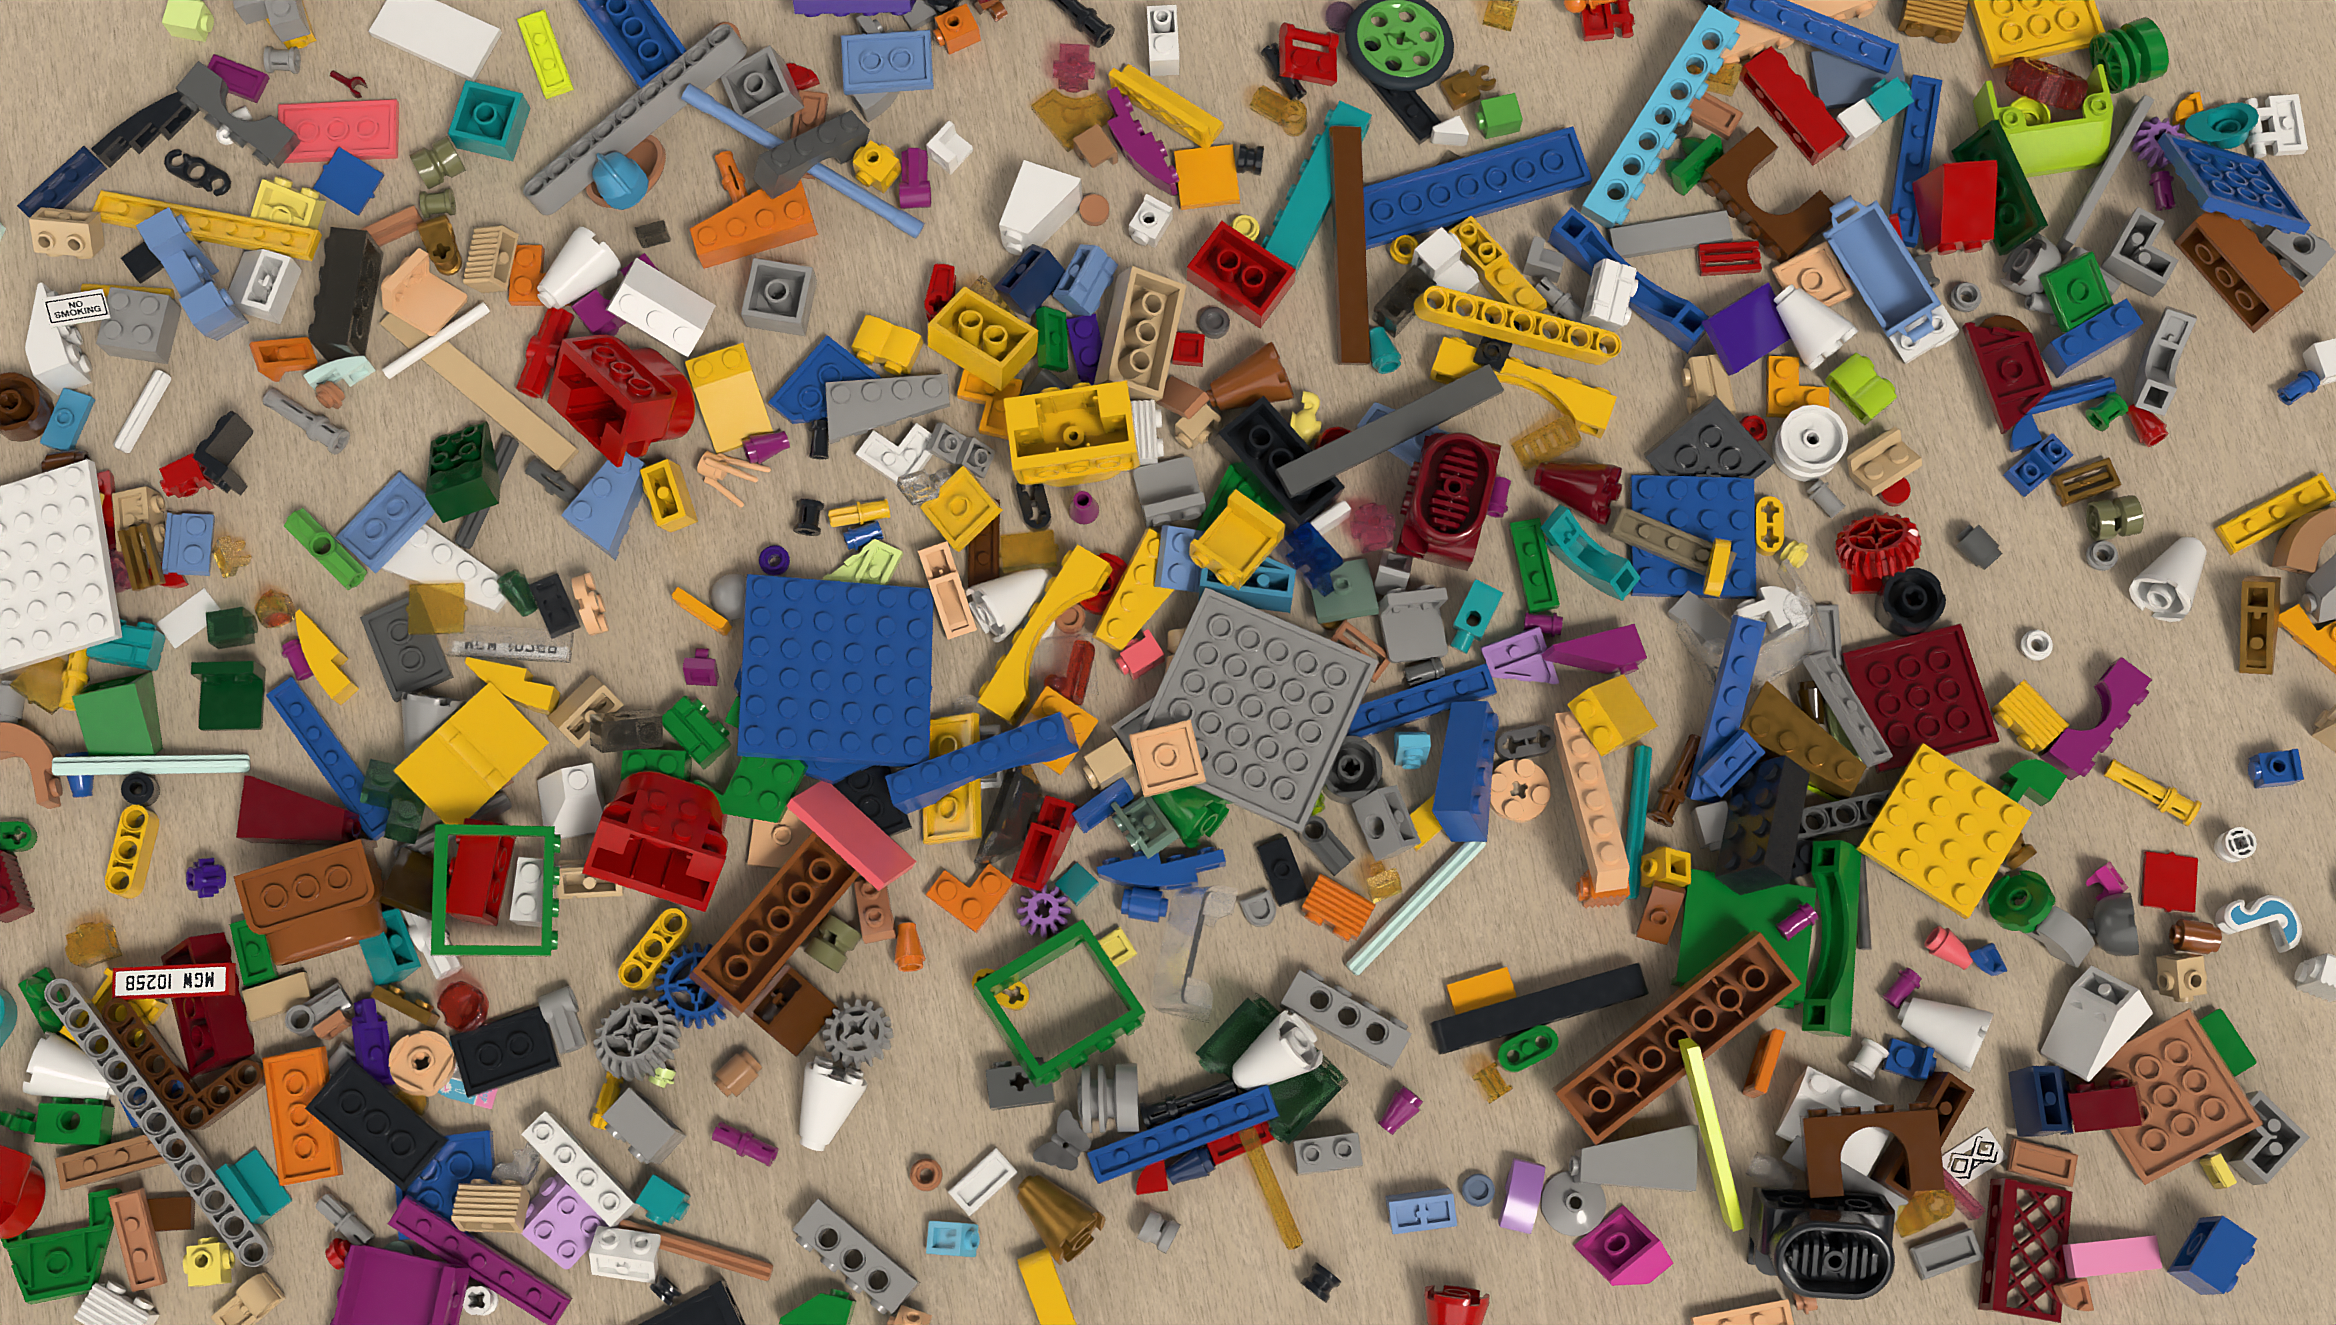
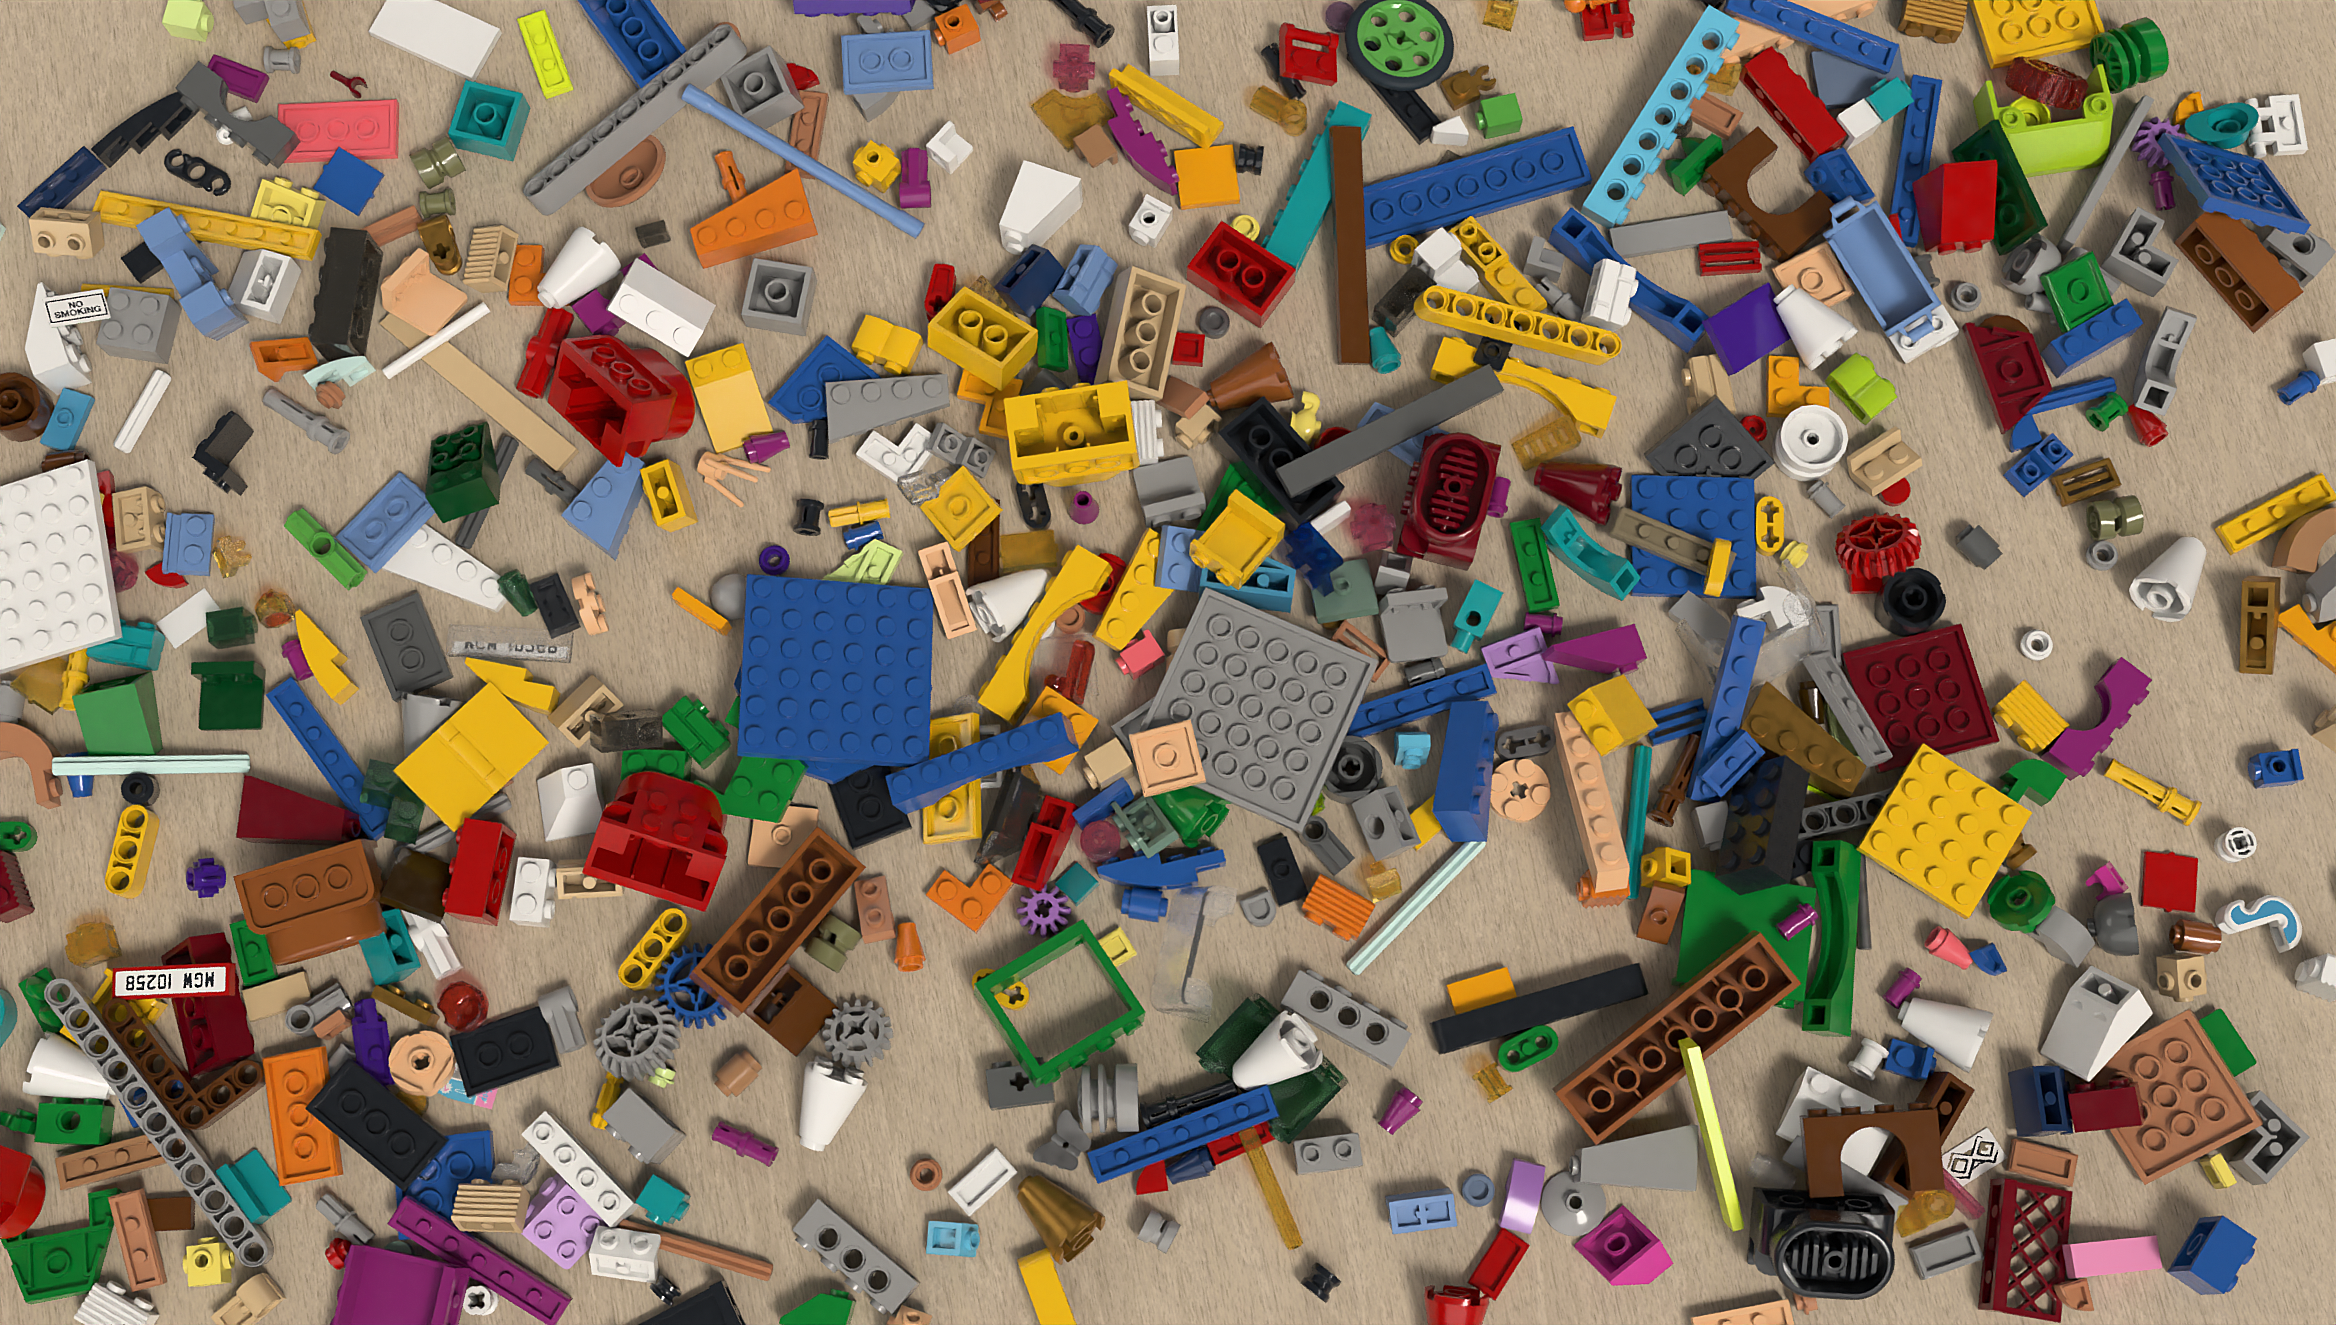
pearl gold tile [117,523,166,592] -> none
red brick [159,453,215,498] -> none
clear yellow piece [406,583,468,635] -> none
green window [431,824,561,957] -> none
dark azure piece [592,152,649,210] -> none
magenta tile [683,648,719,686] -> none
dark grey arch [753,110,870,199] -> none
coral tile [787,781,917,891] -> none
nougat tile [1079,194,1109,226] -> none
orange tile [1742,1028,1786,1099] -> none
none -> clear pink head [1080,820,1121,864]
none -> red tile [1467,1227,1530,1301]
none -> blue tile [1648,698,1708,747]
none -> blue bracket [1804,147,1875,219]

